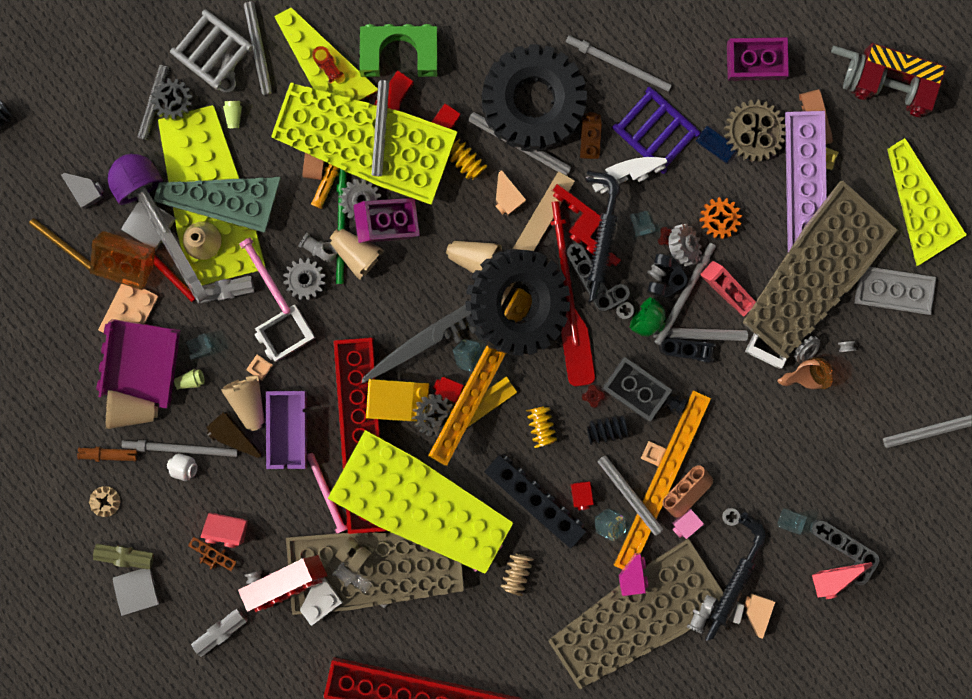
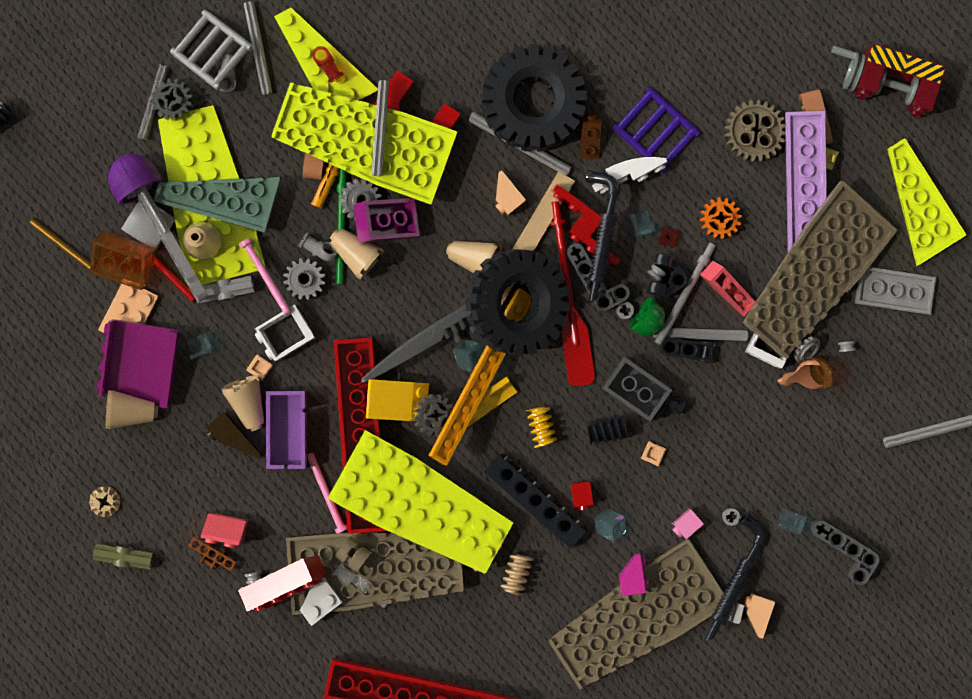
light grey slope [61,173,104,209] -> none
dark orange pin [77,447,137,462] -> none
light grey slope [113,569,160,616] -> none
light grey bar [122,440,238,457] -> none
white head [167,454,197,481] -> none
yellowish green cone [174,369,205,389] -> none
light grey piece [191,608,247,657] -> none
yellowish green cone [223,101,242,128] -> none
bright green arch [360,24,437,77] -> none
red brick [433,377,464,403] -> none
yellow piece [449,139,487,180] -> none
light grey bar [566,35,671,91] -> none
clear red plate [582,385,605,408] -> none
light grey axle [598,456,663,536] -> none
light orange plate [614,391,711,570] -> none
nougat beam [663,466,713,518] -> none
light grey gear [669,223,702,266] -> none
light grey connector [687,595,718,634] -> none
clear blue tile [695,126,736,163] -> none
magenta brick [727,37,788,81] -> none
coral slope [812,562,873,599] -> none

